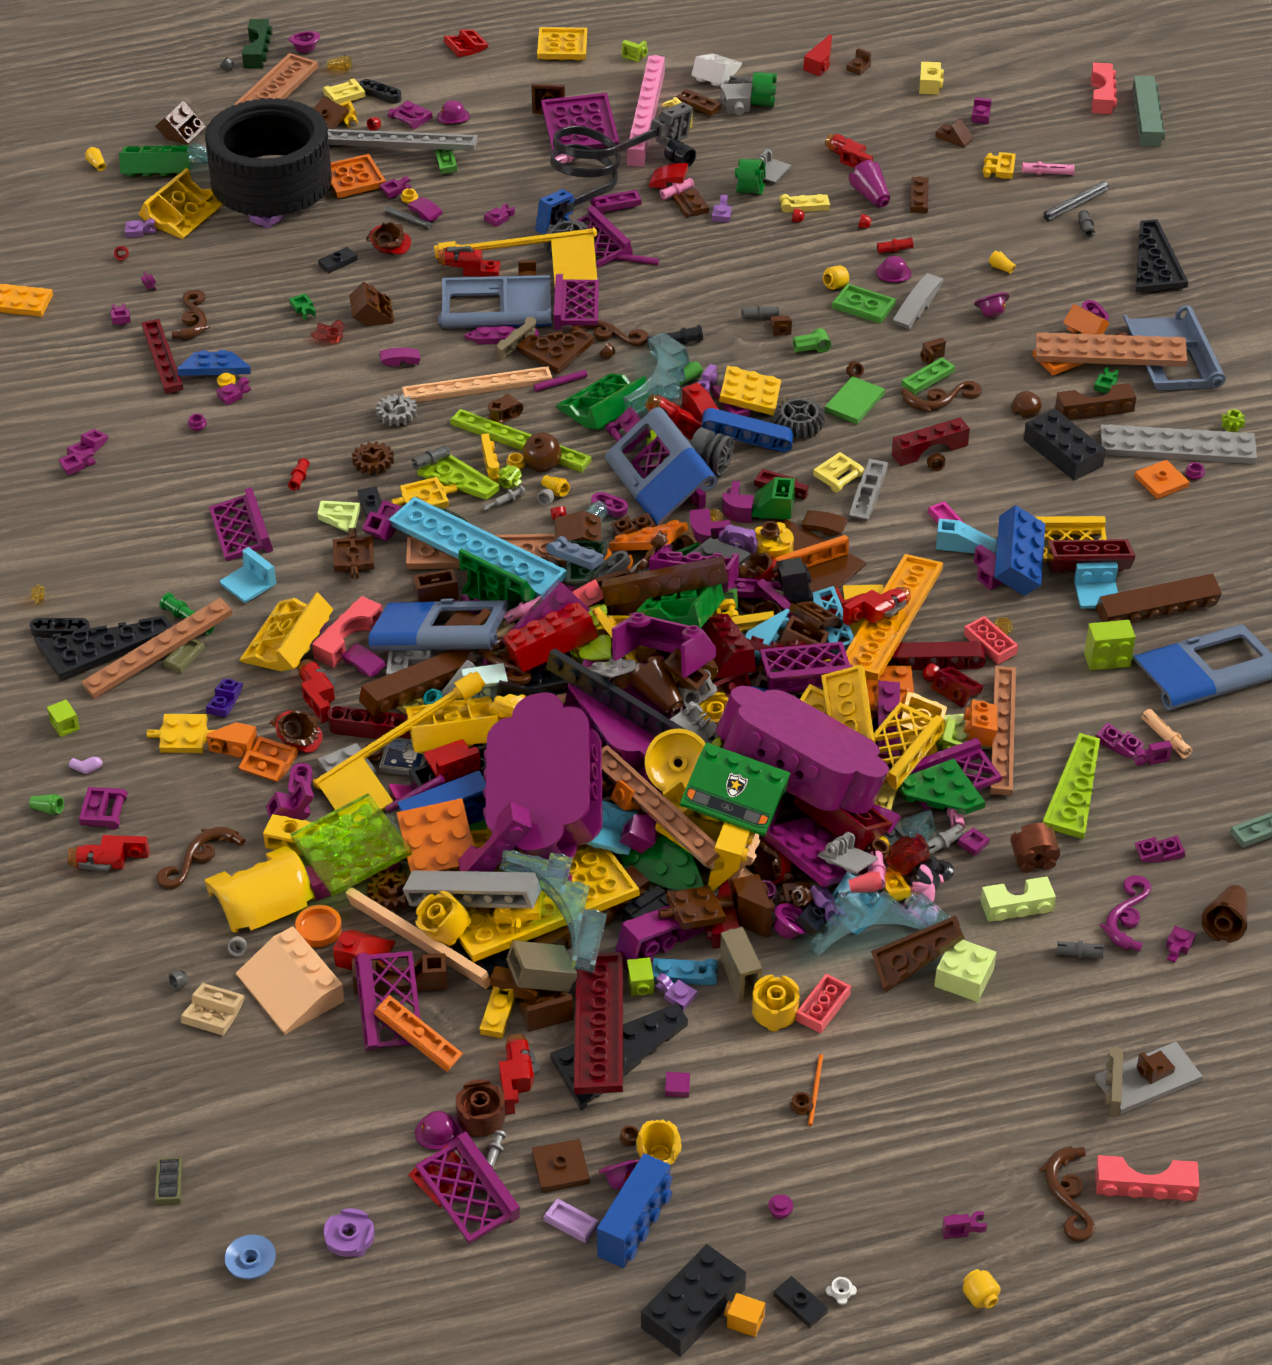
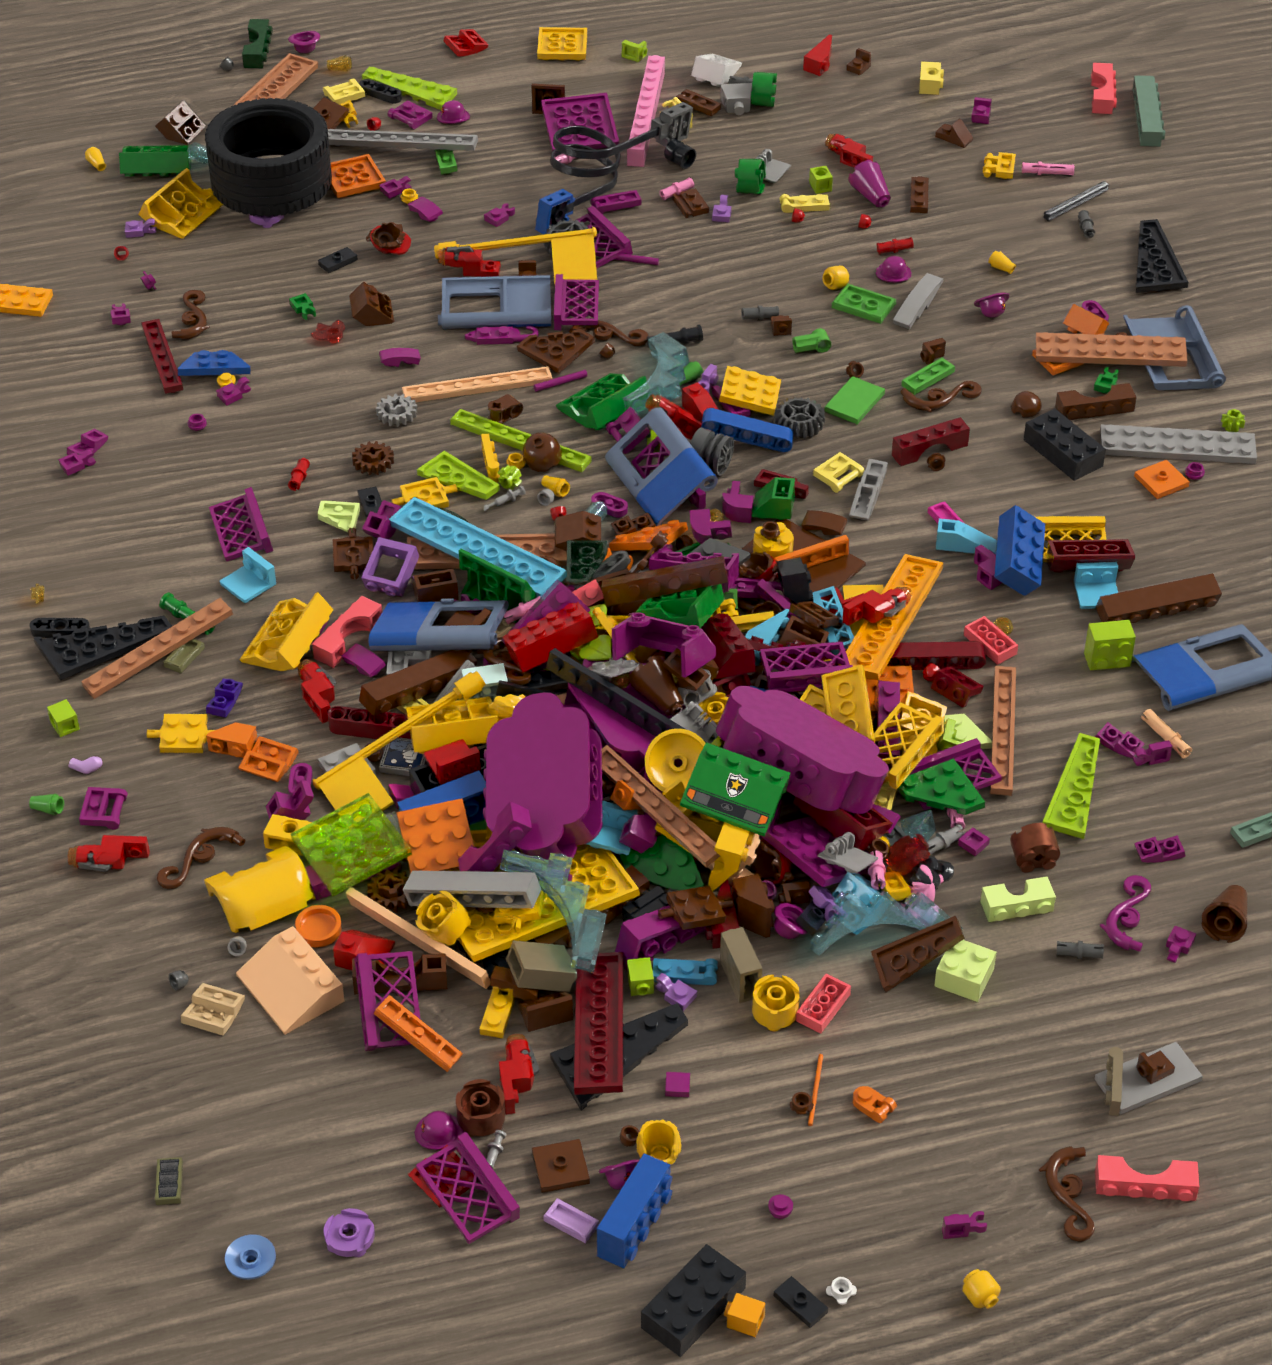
reddish brown hair [269,710,323,753] -> none
dark grey bar [385,206,432,229] -> none
magenta bar [386,775,445,813] -> none
dark grey pin [411,445,450,470] -> none
teal plate [423,689,444,705] -> none
dark tan plate [496,317,536,361] -> none
sand blue plate [546,536,604,570] -> none
red slope [649,163,688,188] -> none
medium lavender plate [718,525,758,553] -> none
reddish brown plate [790,885,812,908] -> none
coral cone [849,870,883,893] -> none
orange brick [963,700,998,747] -> none
none -> medium lavender window [361,537,419,597]
none -> lime wing [362,67,457,110]
none -> lime brick [809,166,833,194]
none -> orange plate [853,1086,897,1123]

